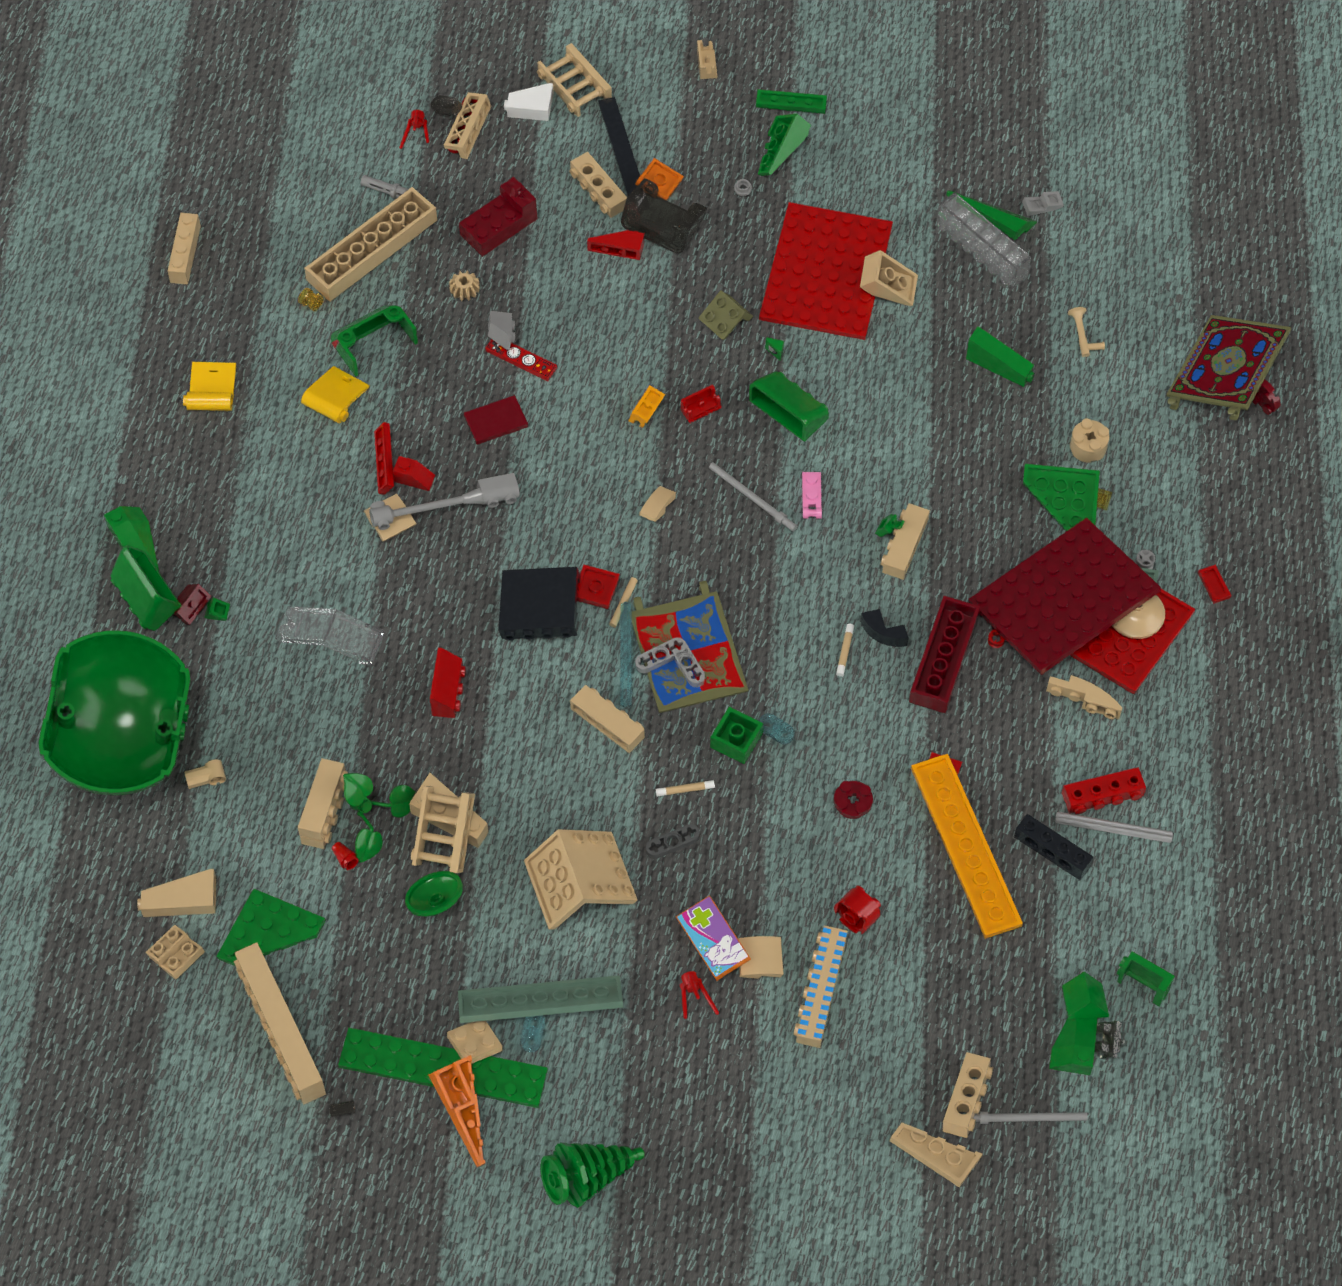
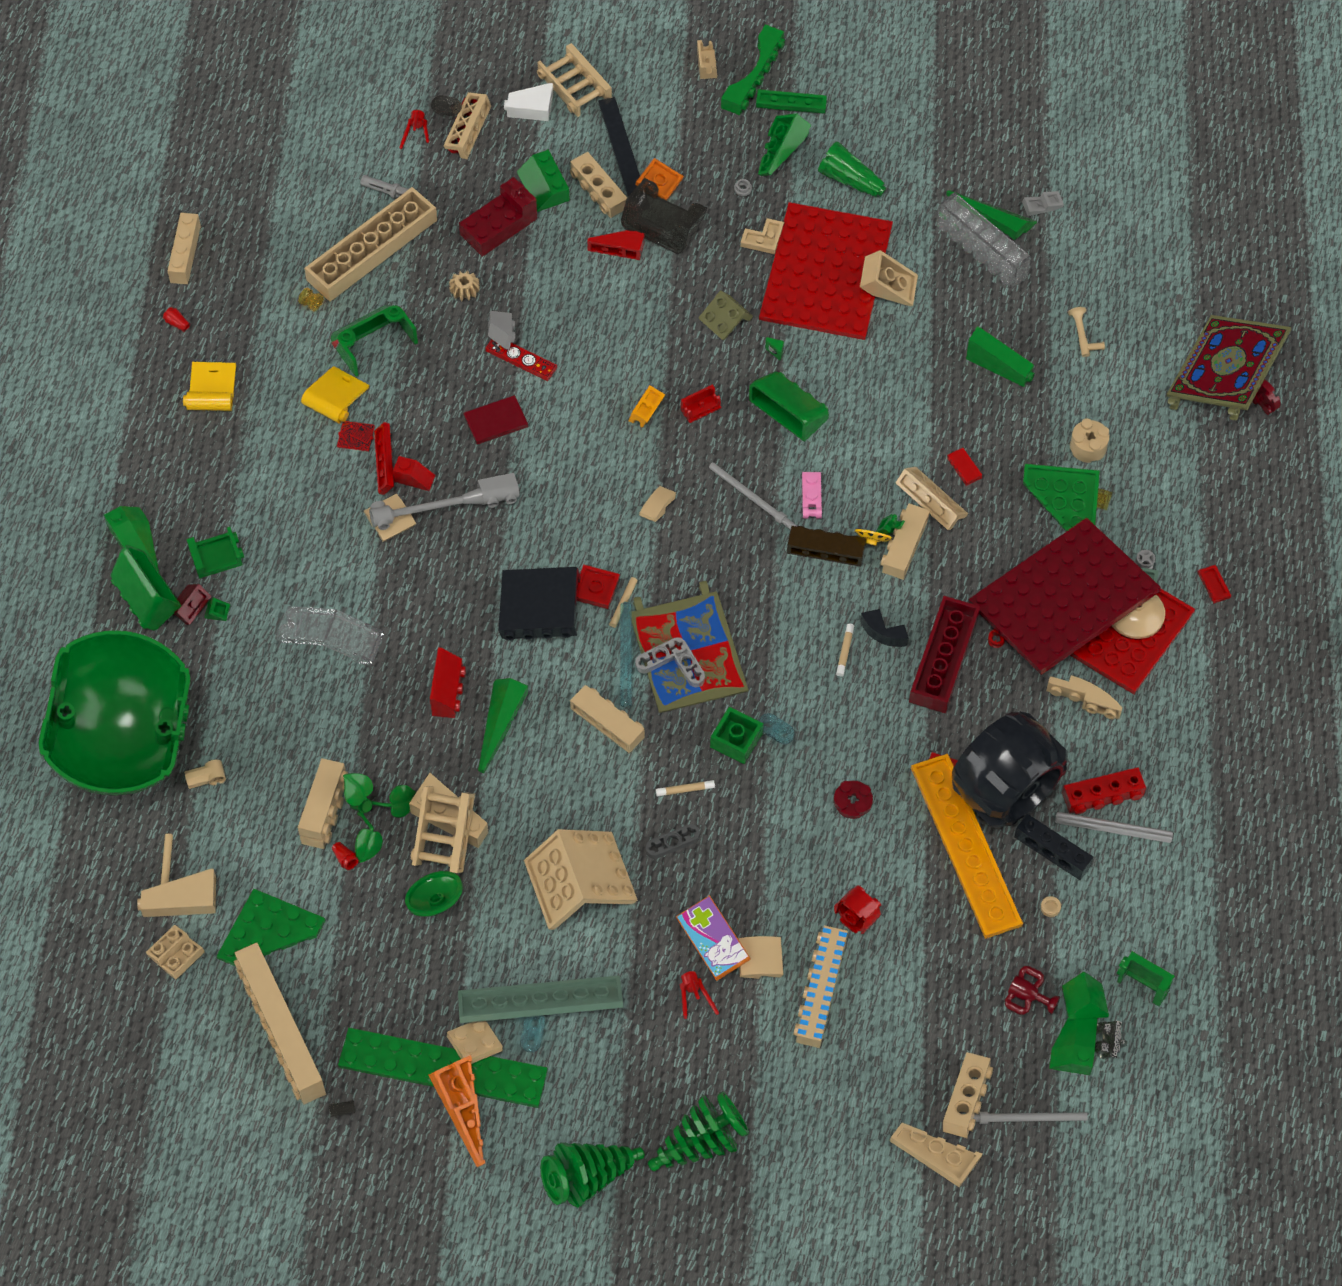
none -> tan bar [161,834,173,884]
none -> red cone [163,307,190,332]
none -> green panel [186,527,244,579]
none -> red piece [337,421,375,452]
none -> green wedge [478,678,528,773]
none -> green slope [517,149,570,212]
none -> green plant [648,1091,749,1172]
none -> green arch [721,24,785,115]
none -> tan plate [740,218,784,254]
none -> dark brown brick [787,526,866,567]
none -> green cone [818,141,886,197]
none -> yellow dish [854,529,892,546]
none -> tan fence [895,467,968,530]
none -> red tile [947,448,982,486]
none -> black wheel [952,711,1068,827]
none -> dark red piece [1005,966,1061,1015]
none -> tan tile [1041,896,1061,917]

